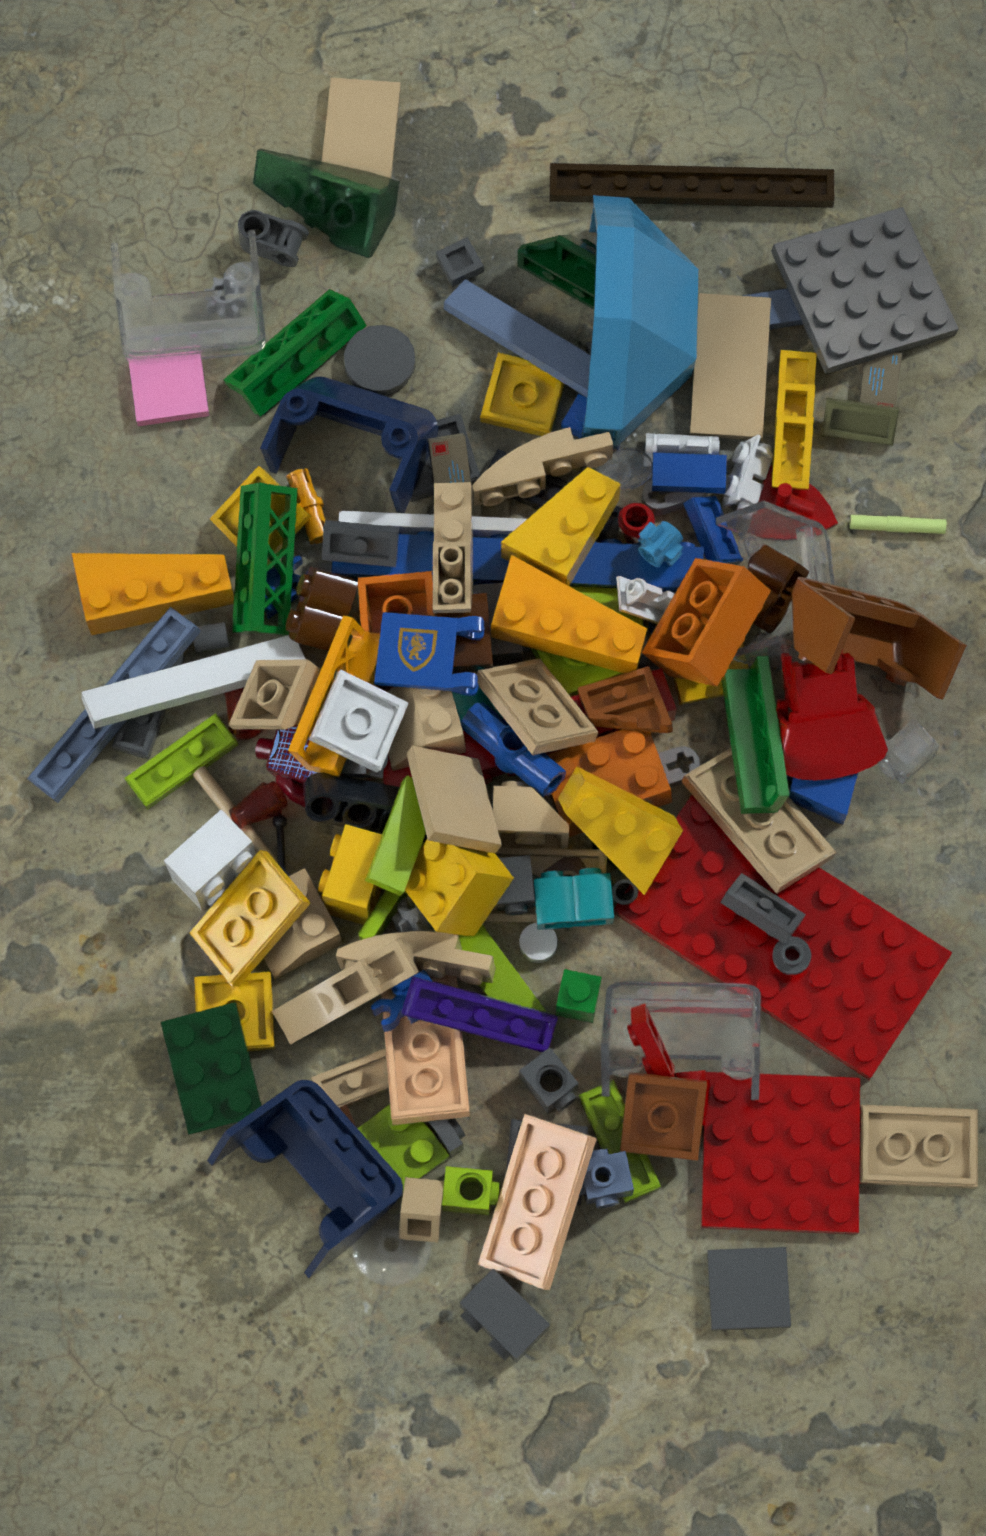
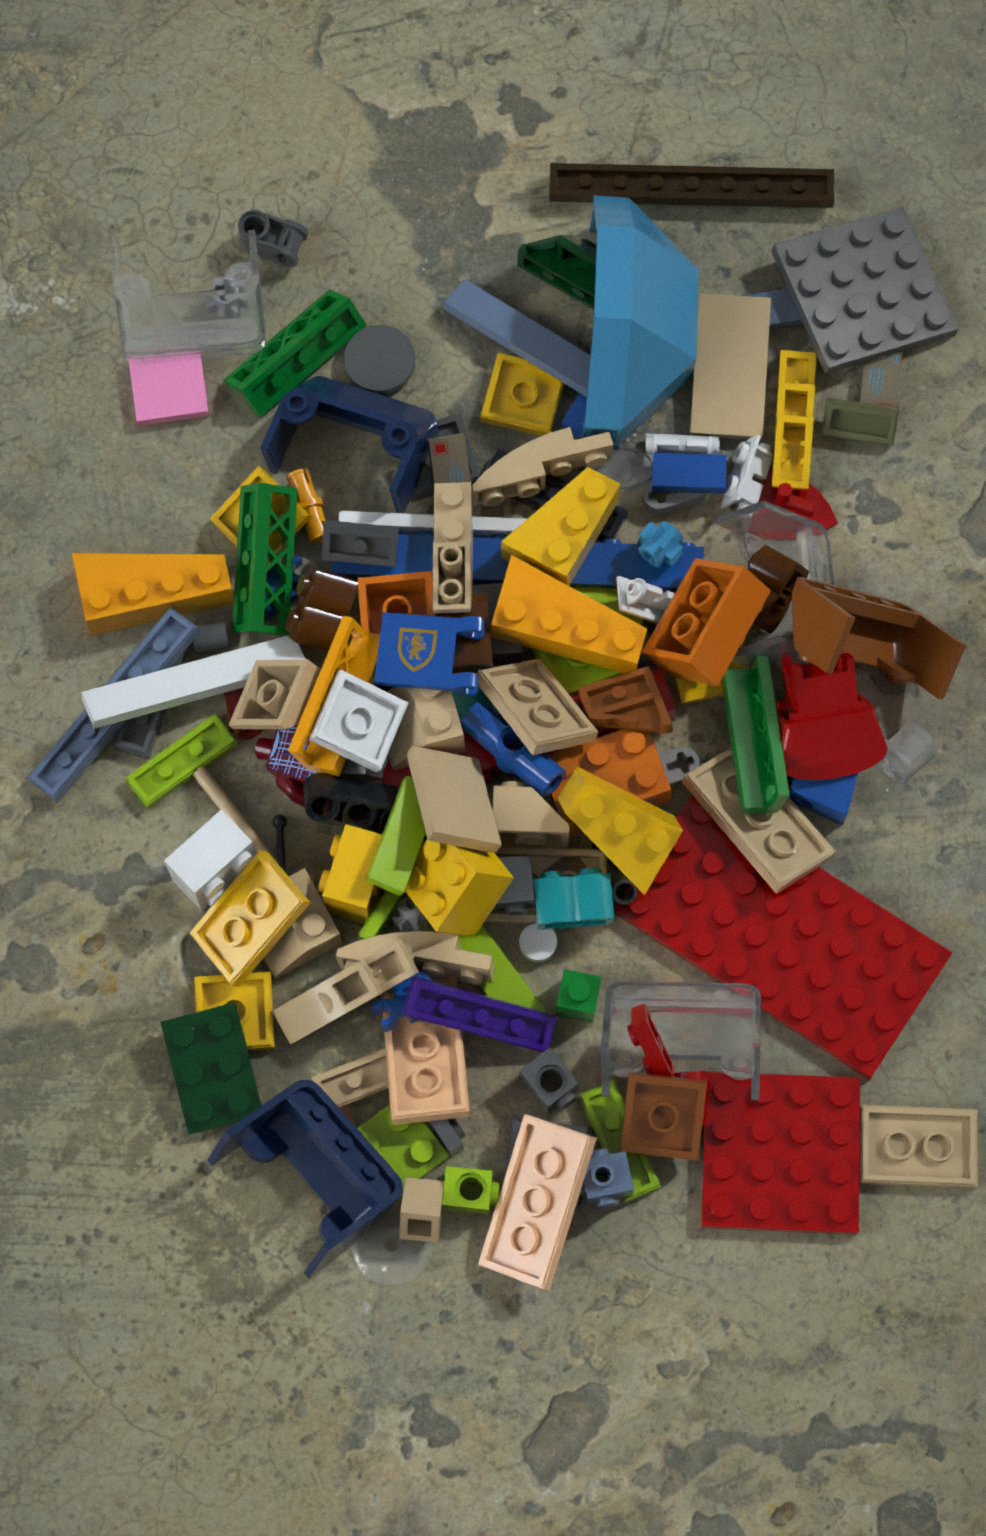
clear red cone [229,781,288,829] -> none
clear green wedge [253,149,400,258] -> none
tan tile [320,77,401,183] -> none
dark grey plate [436,237,484,287] -> none
dark grey brick [460,1269,550,1363] -> none
red cone [618,503,655,544] -> none
blue plate [683,496,744,565] -> none
dark grey tile [707,1247,791,1331] -> none
dark grey plate [720,873,806,944] -> none
dark grey plate [772,936,811,975] -> none
yellowish green piece [849,515,947,534] -> none

